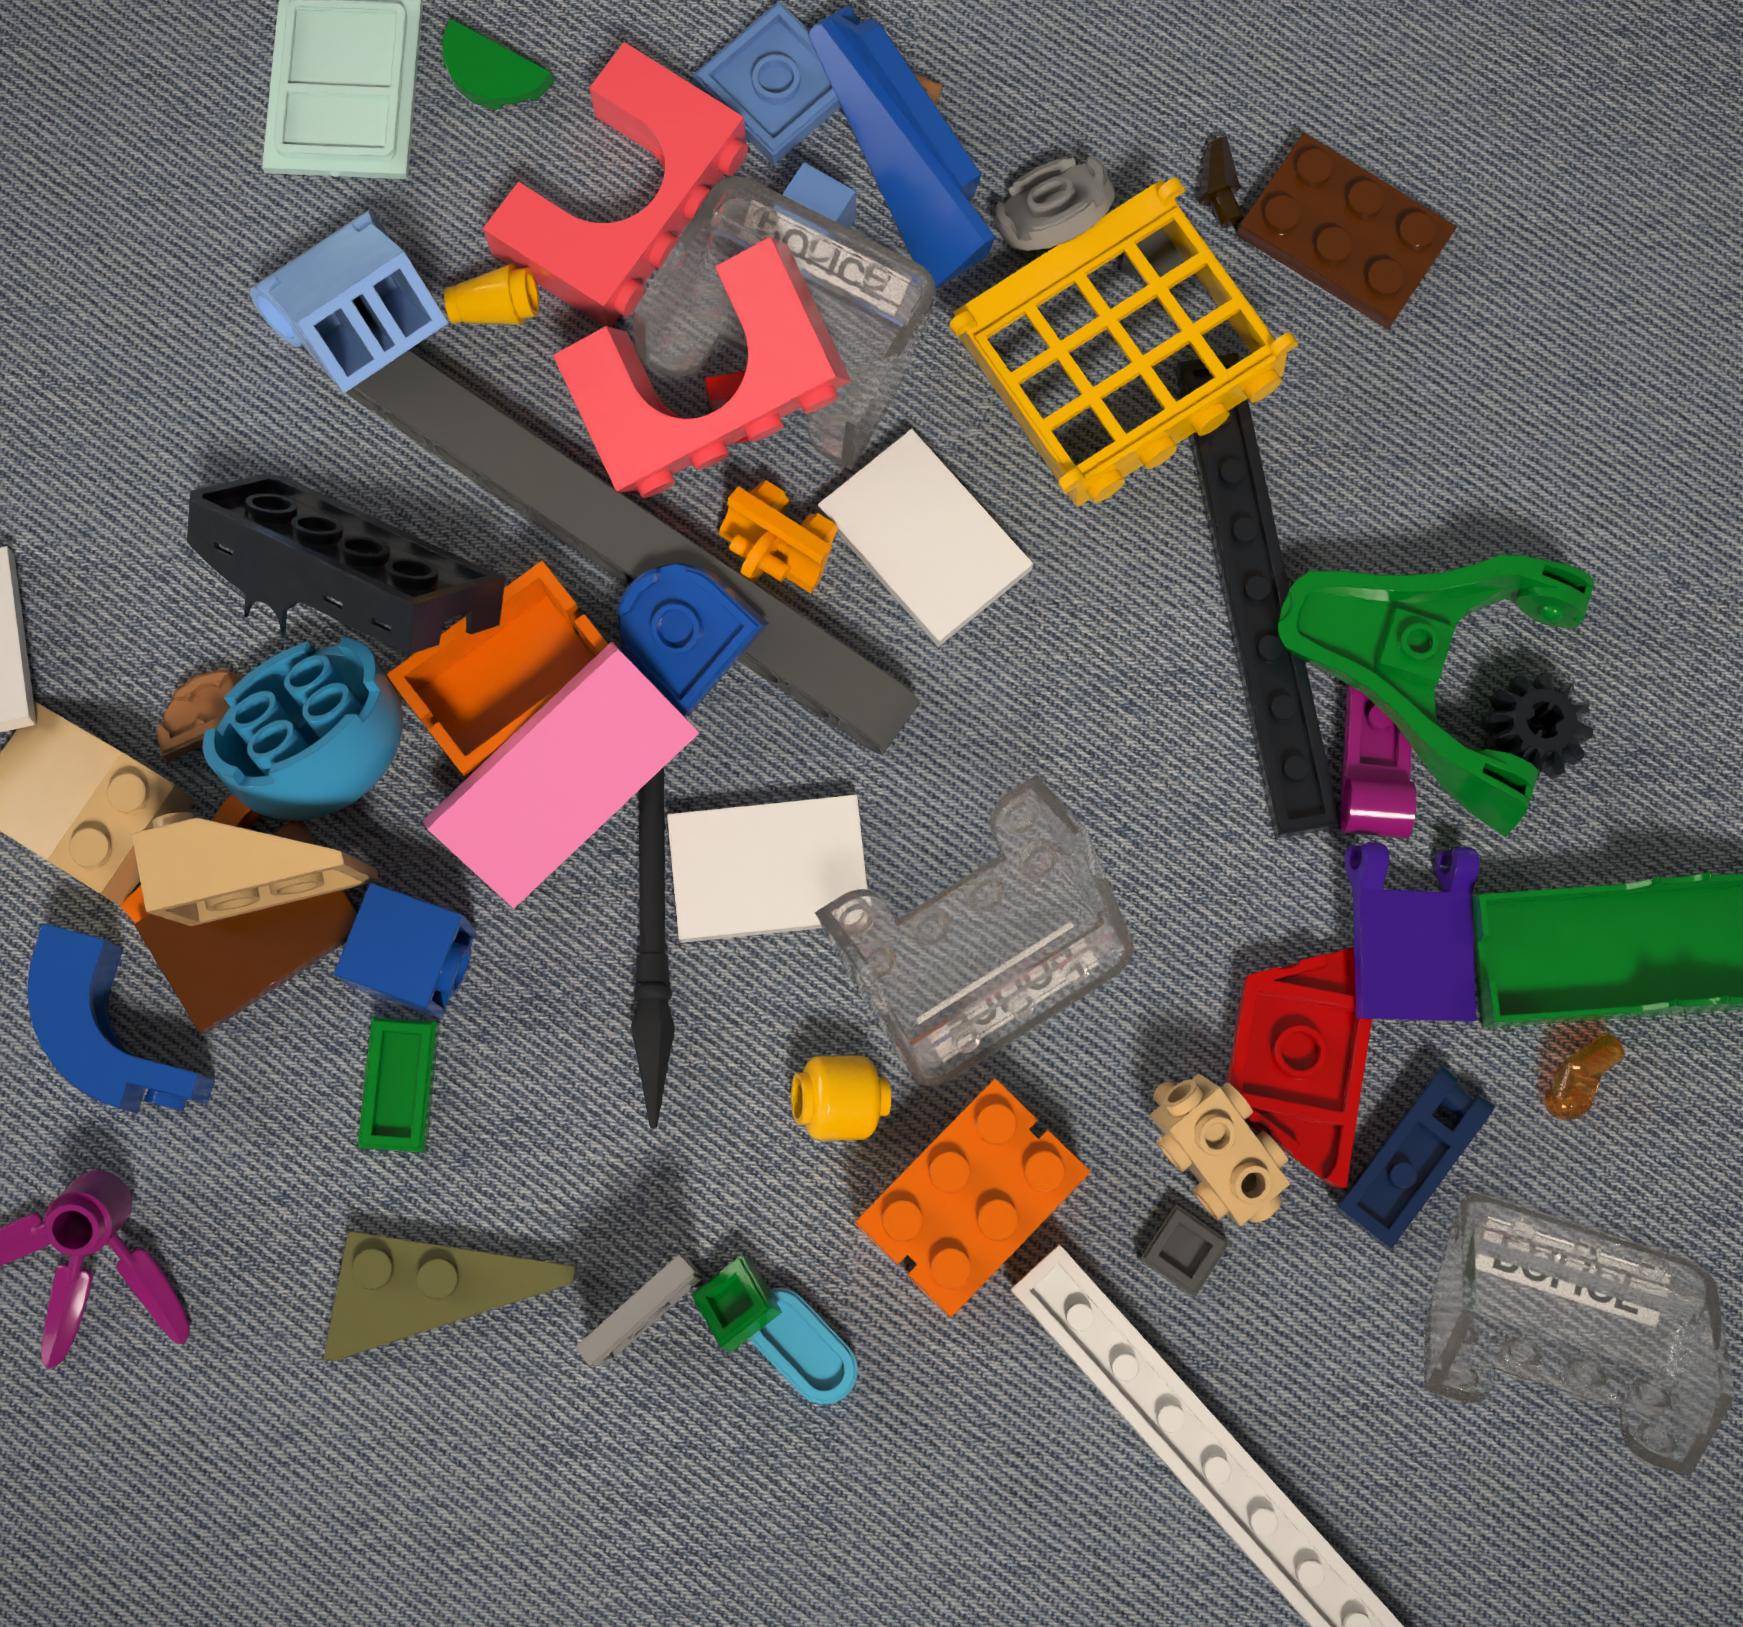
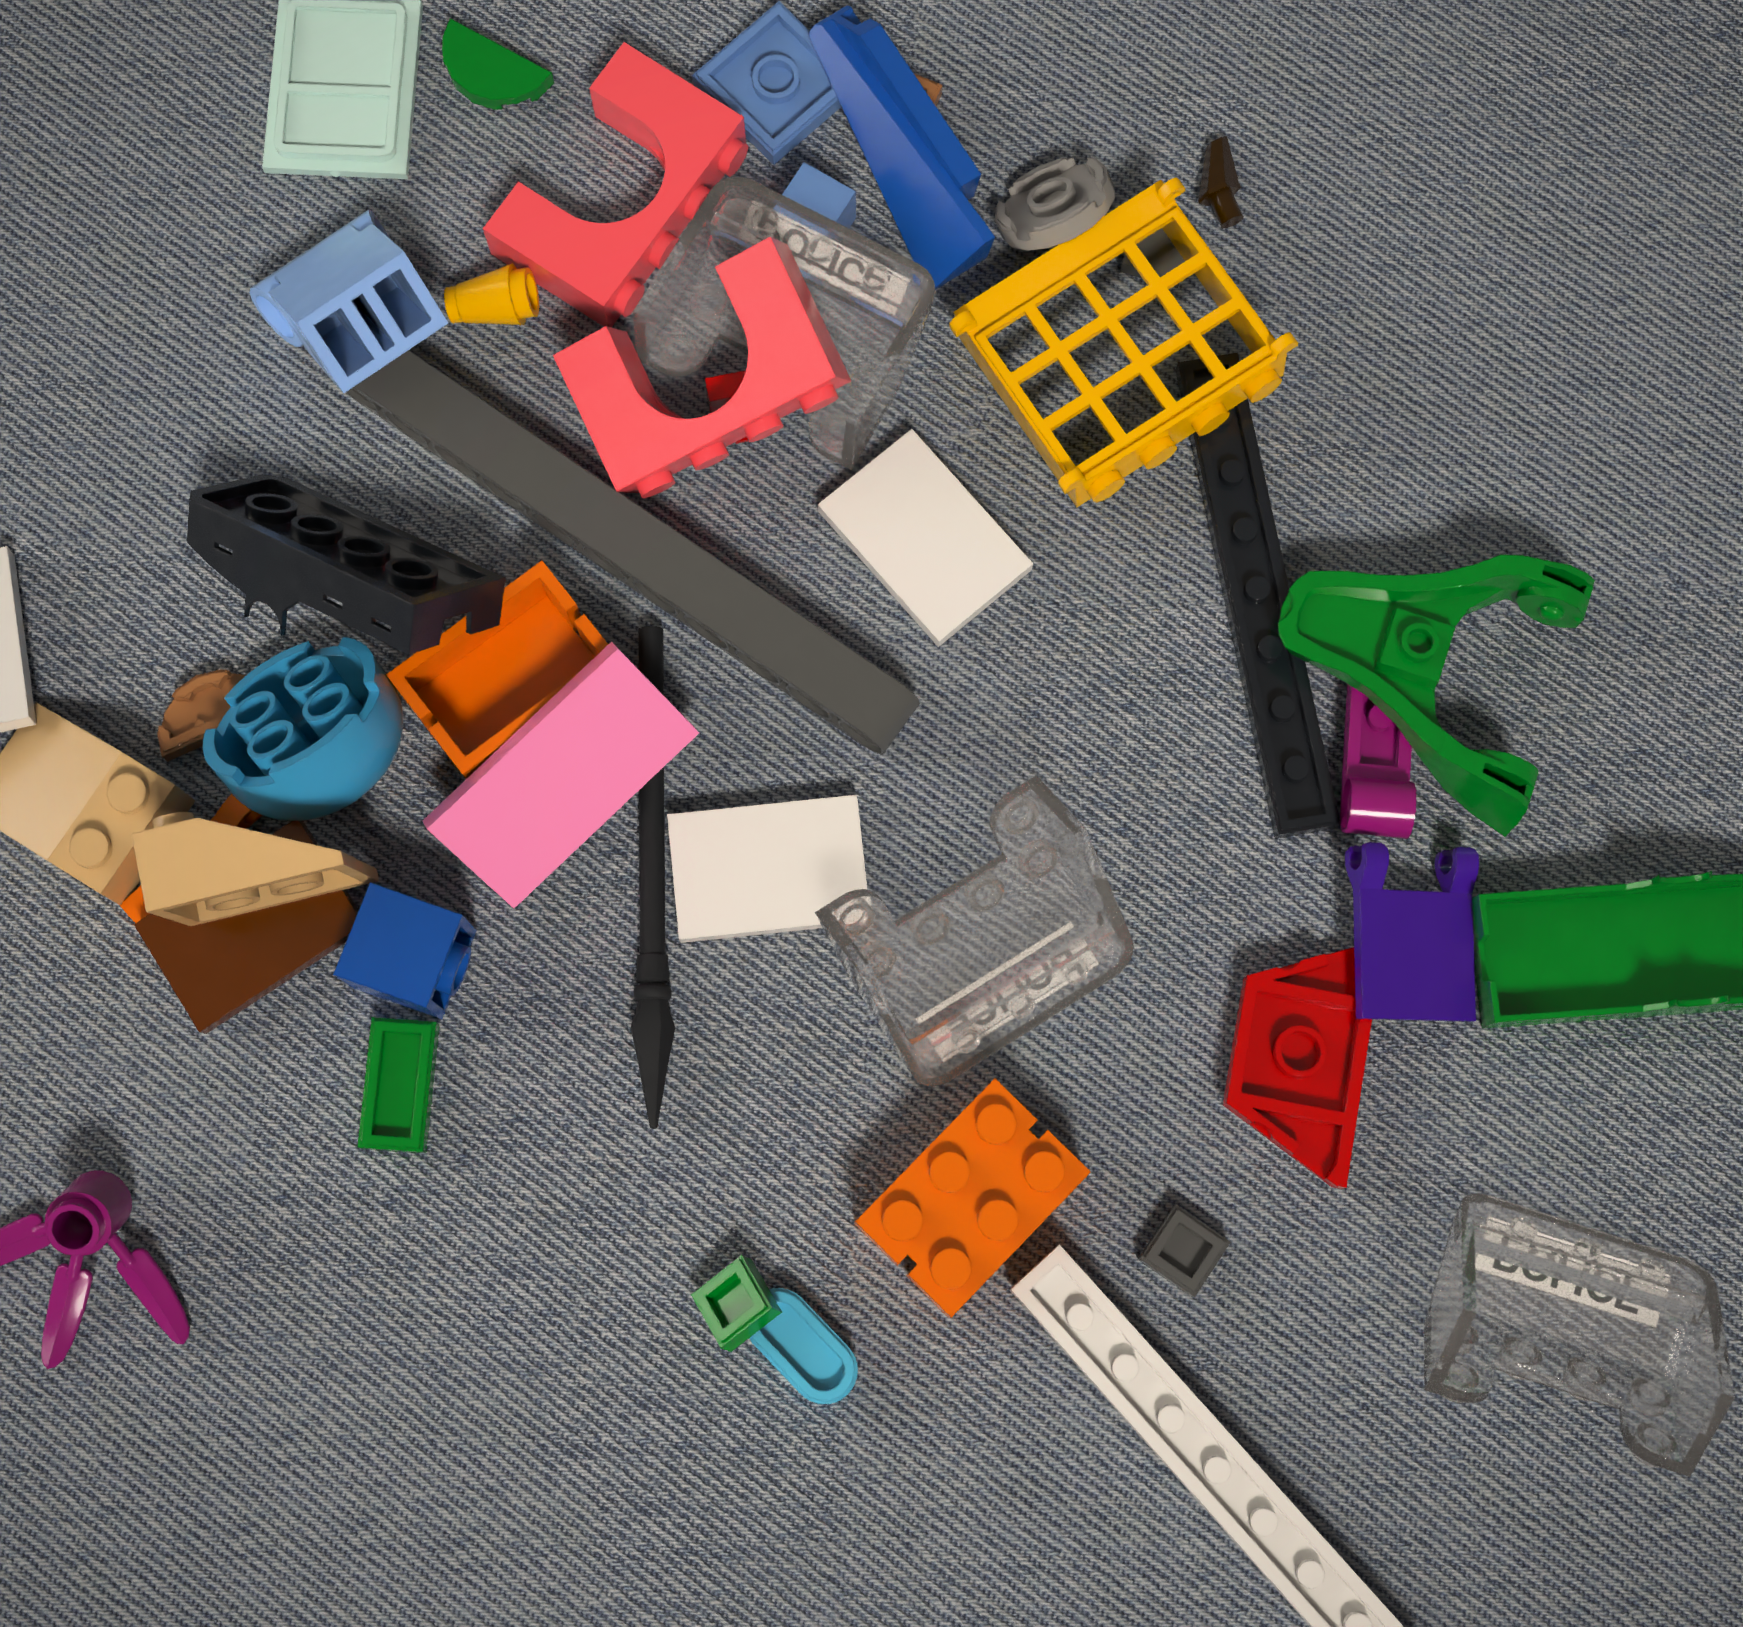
blue arch [28,923,215,1114] -> none
olive wing [323,1231,578,1361] -> none
light grey tile [574,1254,703,1366] -> none
blue tile [618,563,769,717] -> none
light orange hips [718,480,838,594] -> none
yellow head [791,1055,891,1141] -> none
tan brick [1149,1074,1290,1226] -> none
reddish brown plate [1236,133,1457,330] -> none
dark blue plate [1334,1065,1495,1249] -> none
black gear [1481,672,1594,779] -> none
clear orange arm [1544,1034,1624,1120] -> none

